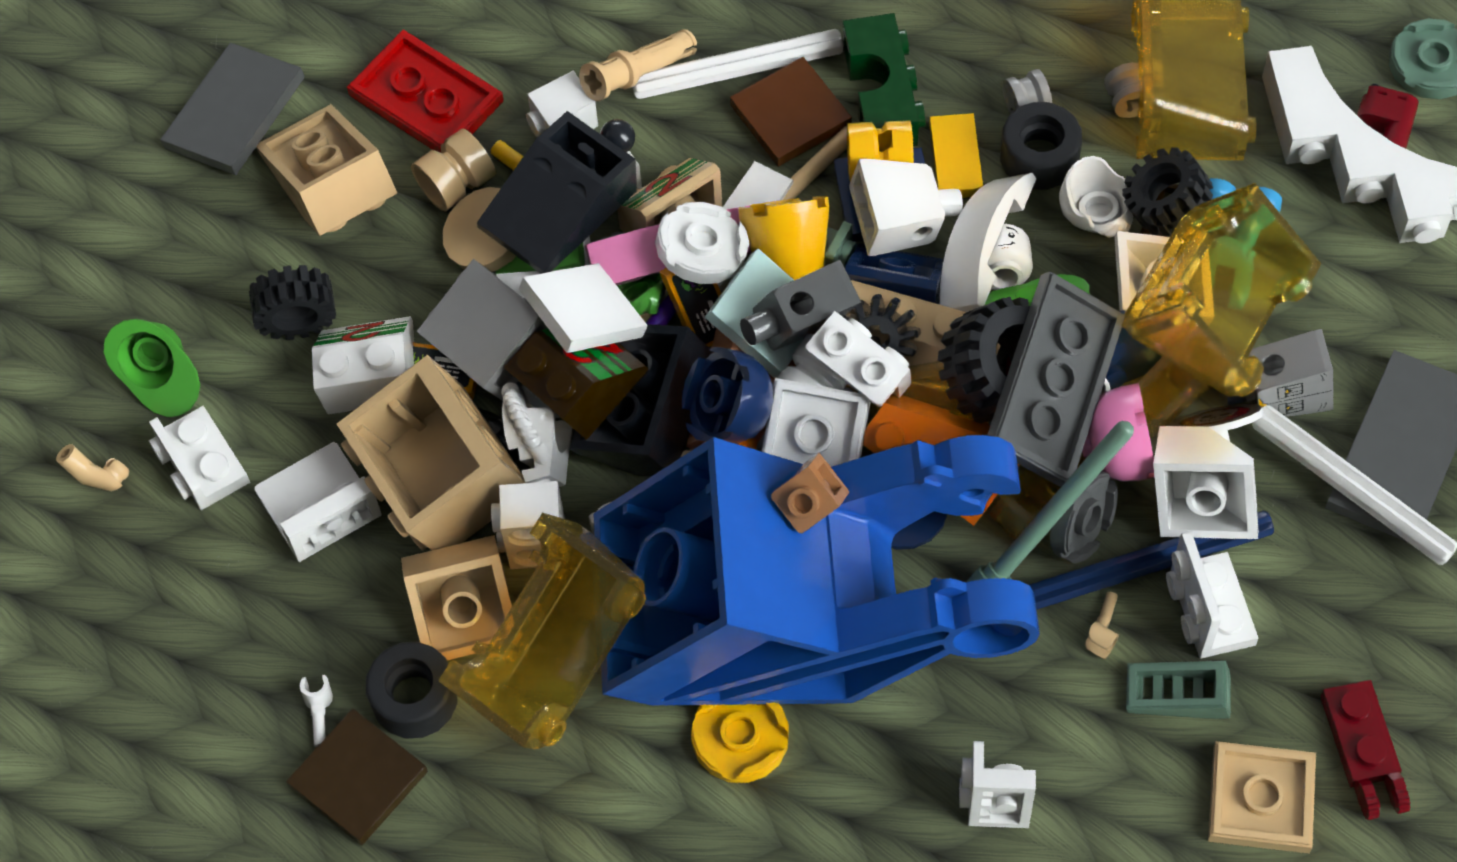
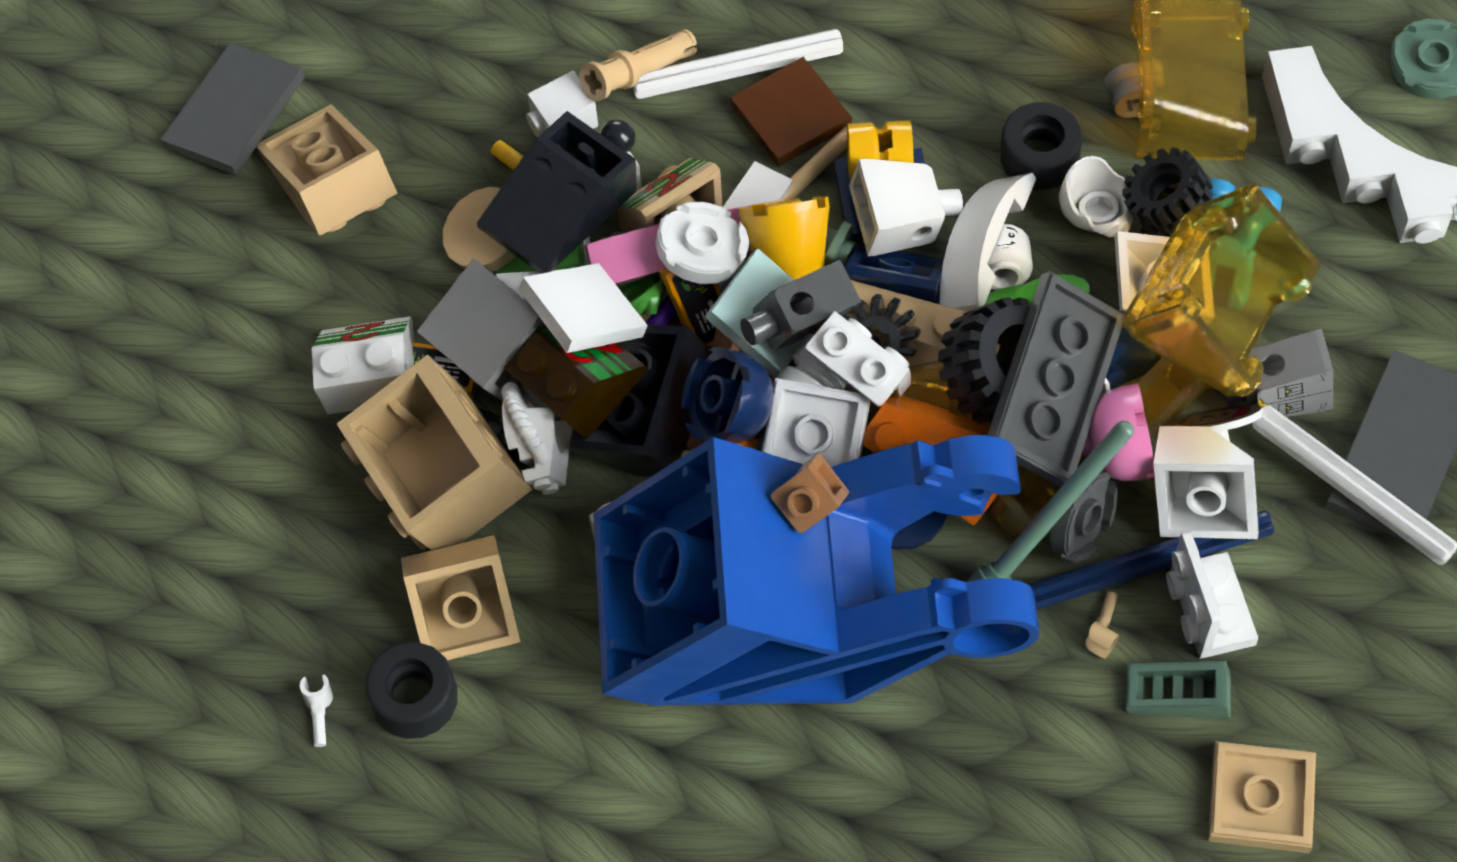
tan arm [56,444,129,492] -> none
bright green piece [103,319,200,417] -> none
white bracket [148,406,250,510] -> none
black tyre [249,265,336,340] -> none
white bracket [255,442,382,562] -> none
dark brown tile [286,709,428,846] -> none
red tile [347,29,504,153] -> none
tan wheel [411,129,496,212] -> none
clear yellow windscreen [439,512,646,749] -> none
white brick [491,481,567,569] -> none
yellow tile [691,703,789,783] -> none
dark green arch [843,13,926,151] -> none
yellow tile [929,113,983,198] -> none
white bracket [959,741,1036,828] -> none
light grey wheel [1002,69,1052,114] -> none
dark red hinge [1321,680,1411,820] -> none
dark red piece [1357,84,1419,149] -> none

